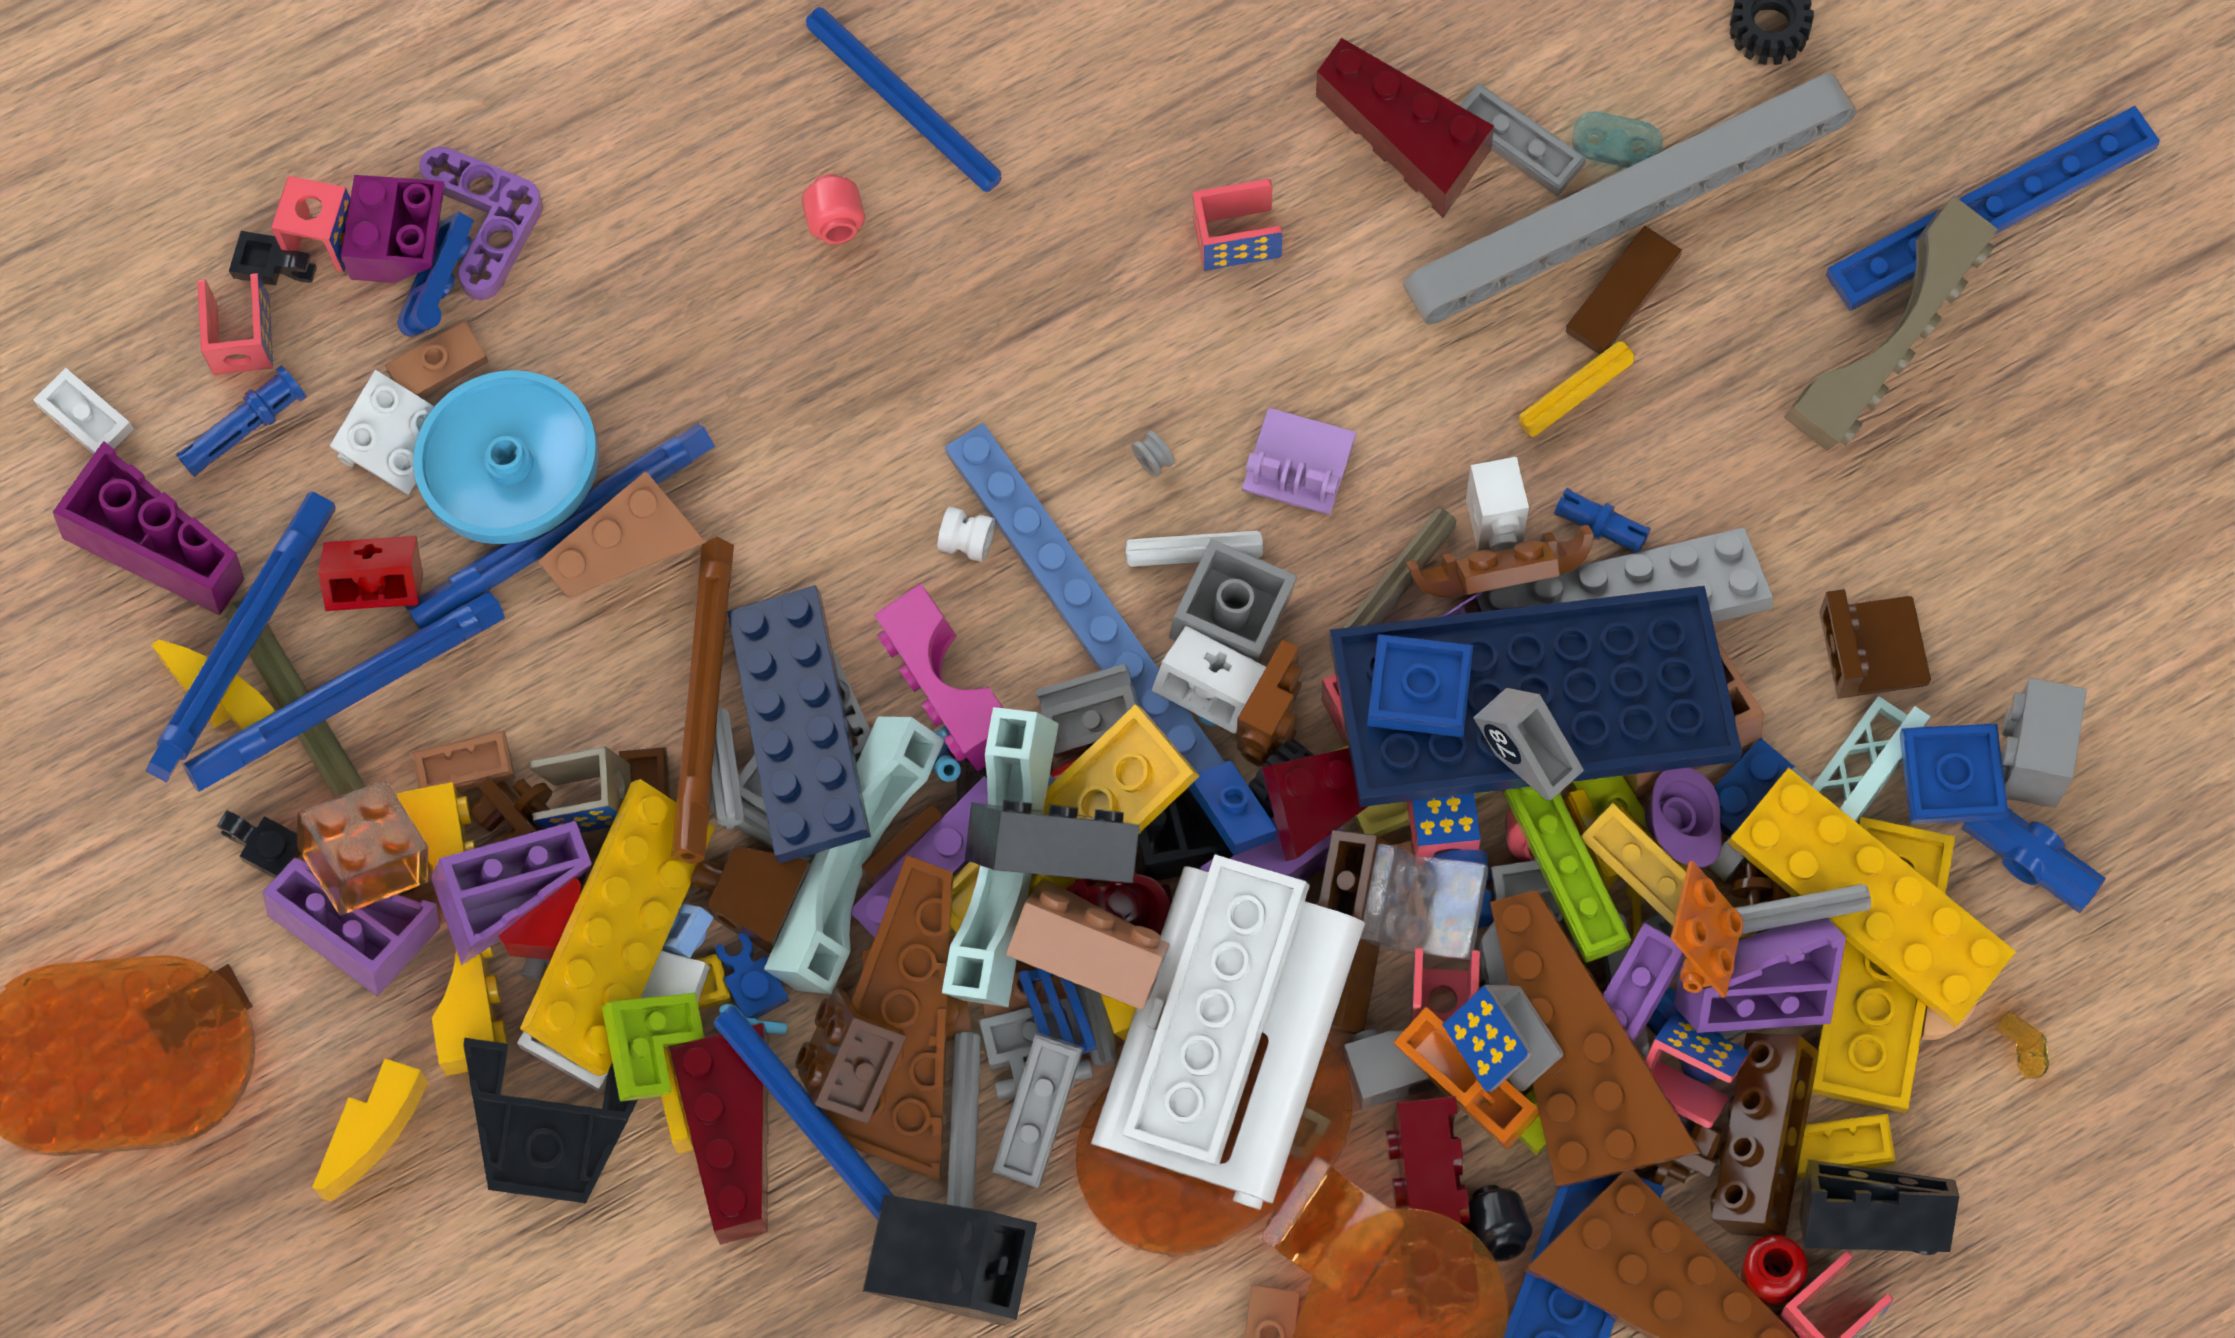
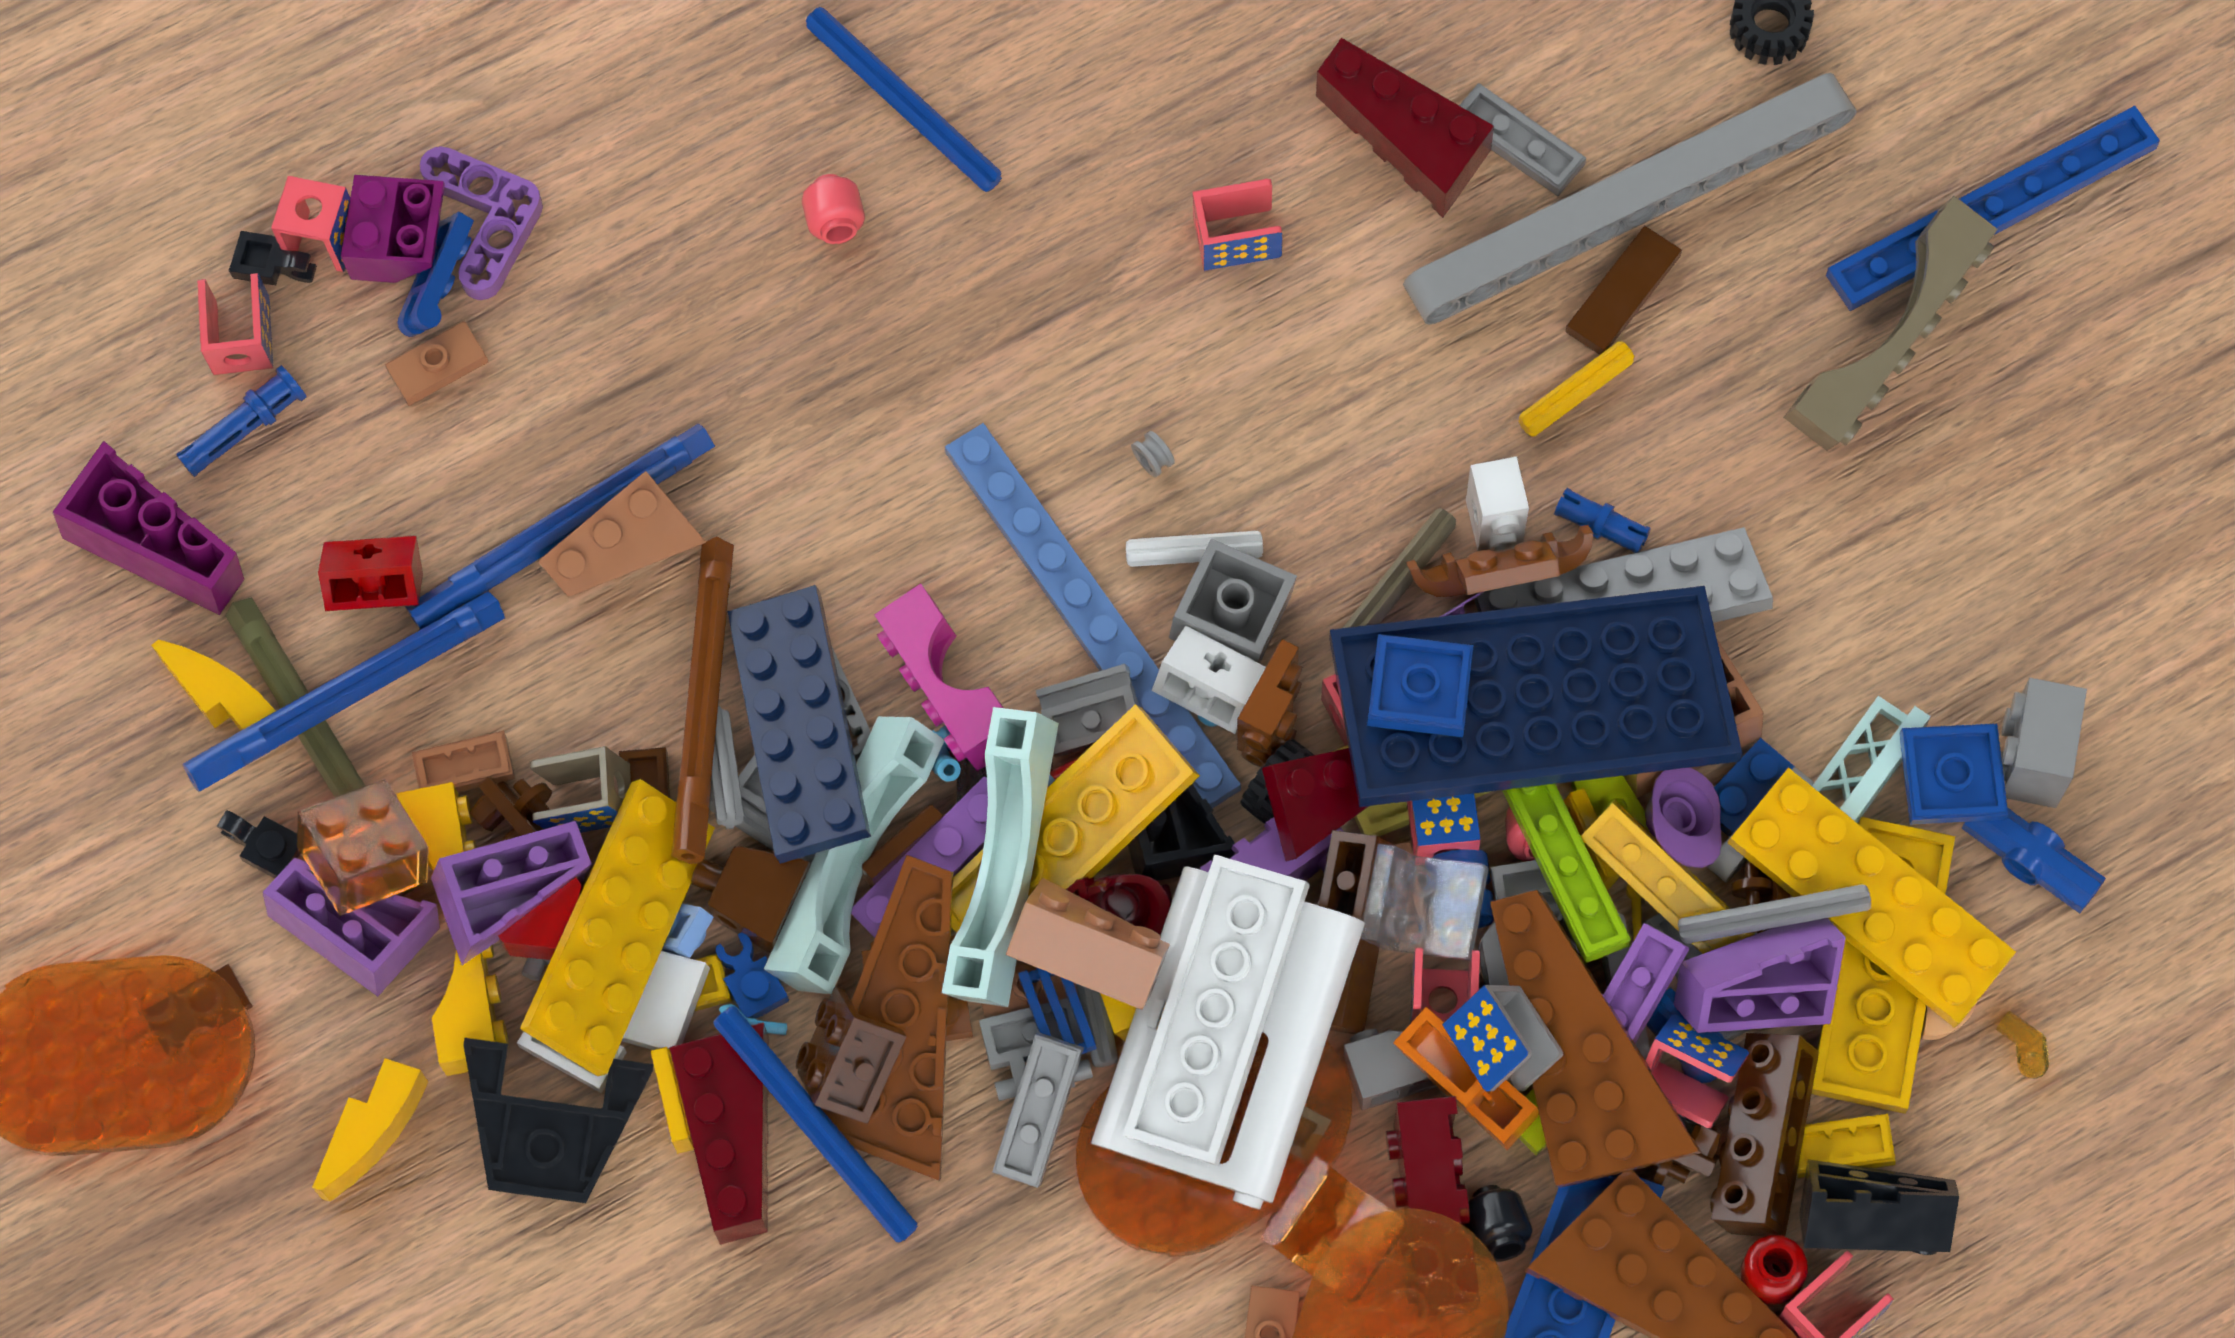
white plate [33,368,134,455] -> none
blue piece [146,492,336,783] -> none
white hinge [329,370,435,495] -> none
medium azure dish [413,370,599,544] -> none
lime plate [602,993,704,1101] -> none
black slope [862,1195,1037,1326] -> none
white wheel [937,507,995,562] -> none
light grey axle [947,1032,981,1209] -> none
black wedge [965,800,1140,883] -> none
blue plate [1189,761,1277,855] -> none
lavender hinge [1242,408,1357,515] -> none
light grey slope [1473,688,1584,801] -> none
clear light blue plate [1572,112,1663,168] -> none
orange hinge [1671,861,1743,998] -> none
reddish brown bracket [1819,589,1931,699] -> none

